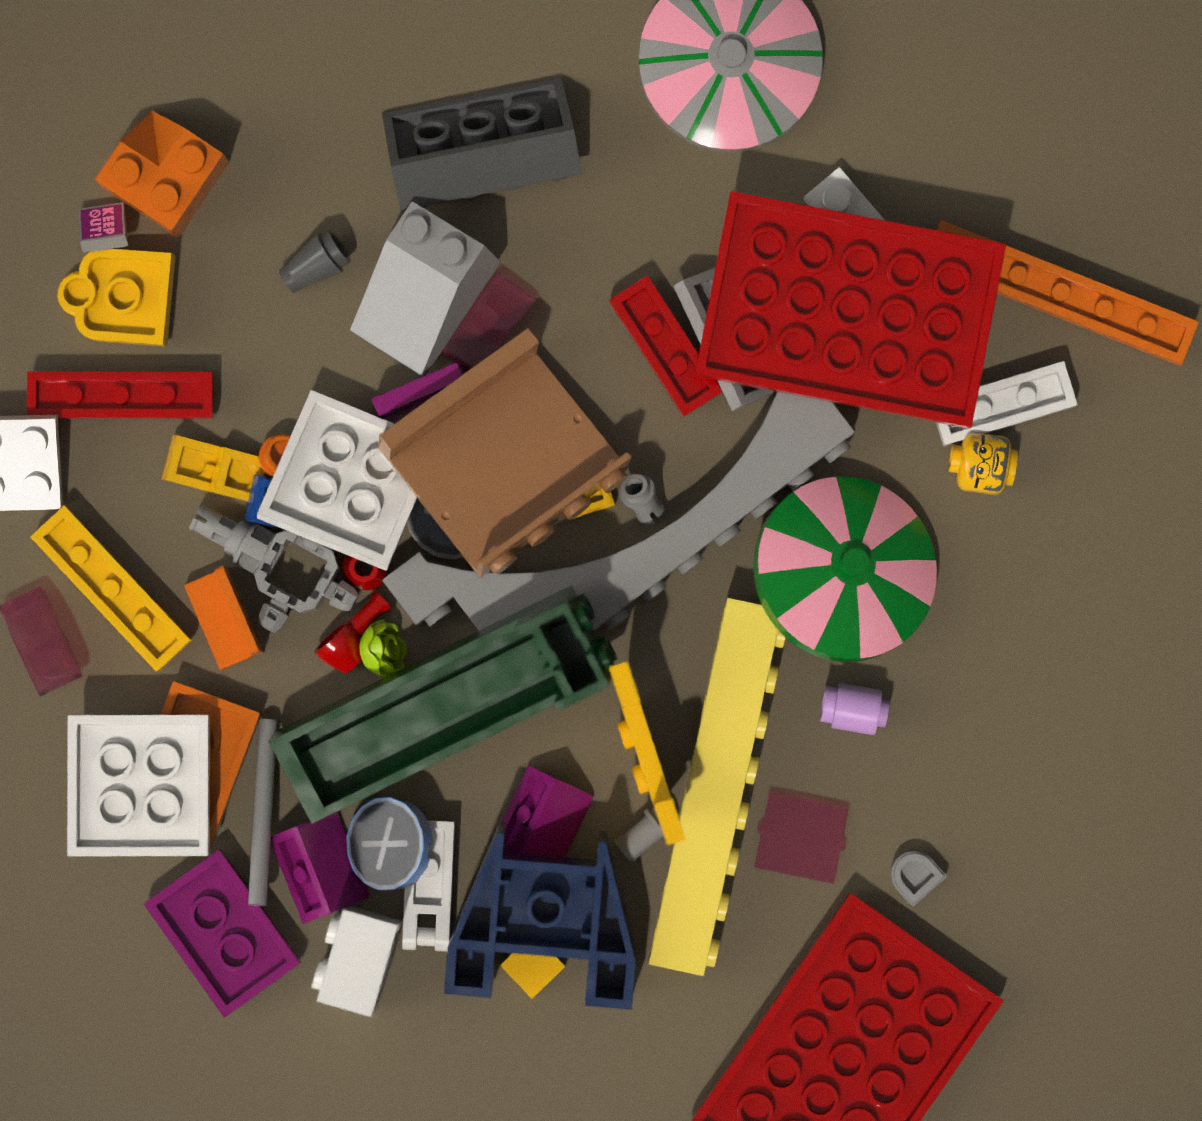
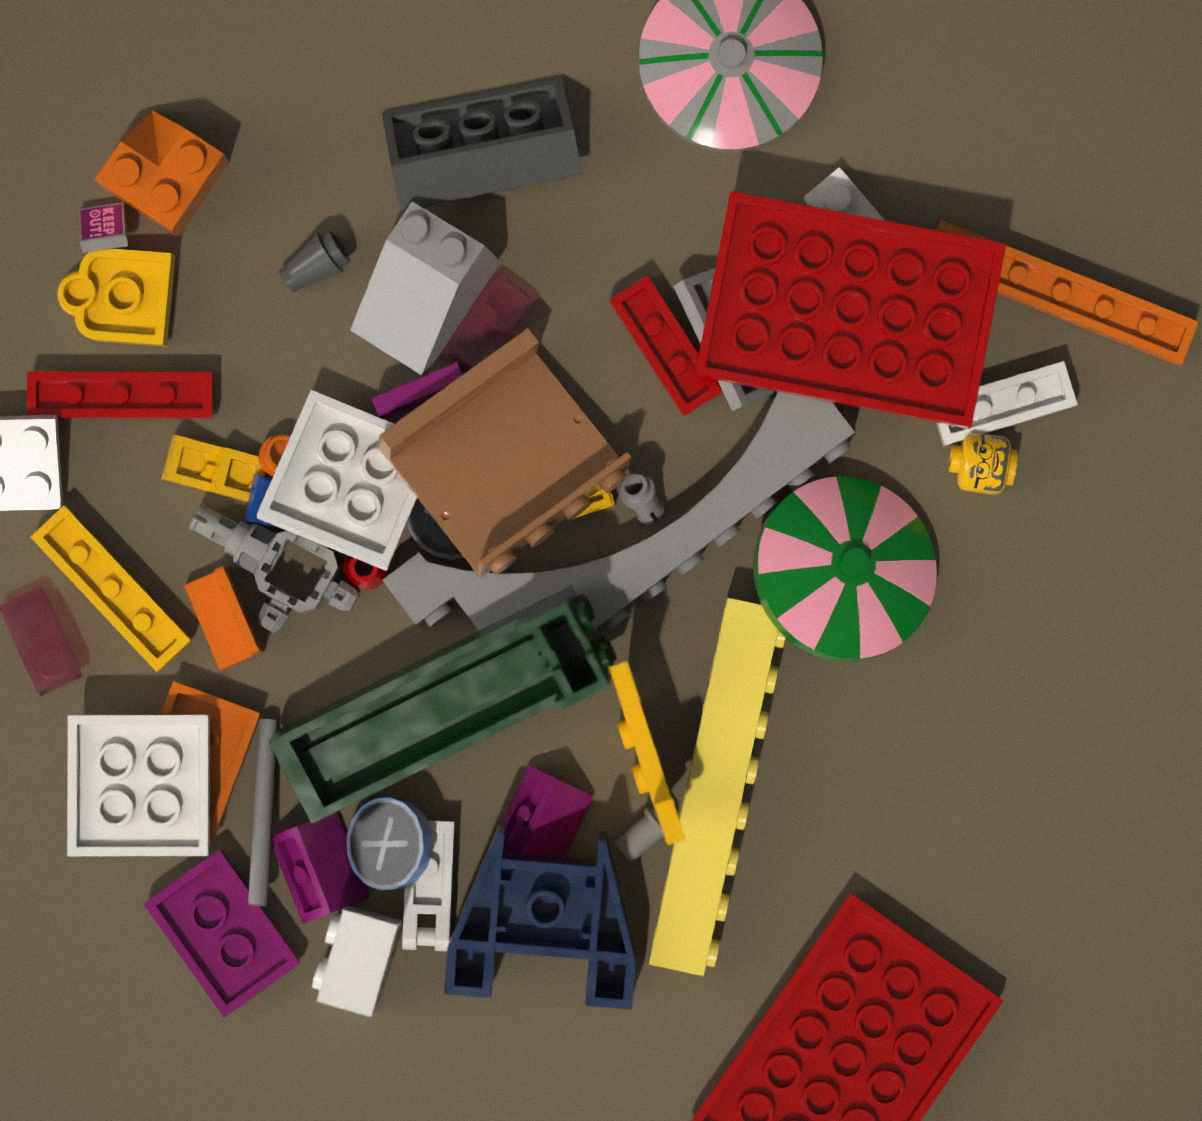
red bar [314,592,391,674] -> none
lime plate [359,619,407,677] -> none
yellow tile [500,953,566,999] -> none
clear pink piece [754,792,849,884] -> none
lavender brick [820,682,890,735] -> none
light grey tile [890,851,947,907] -> none

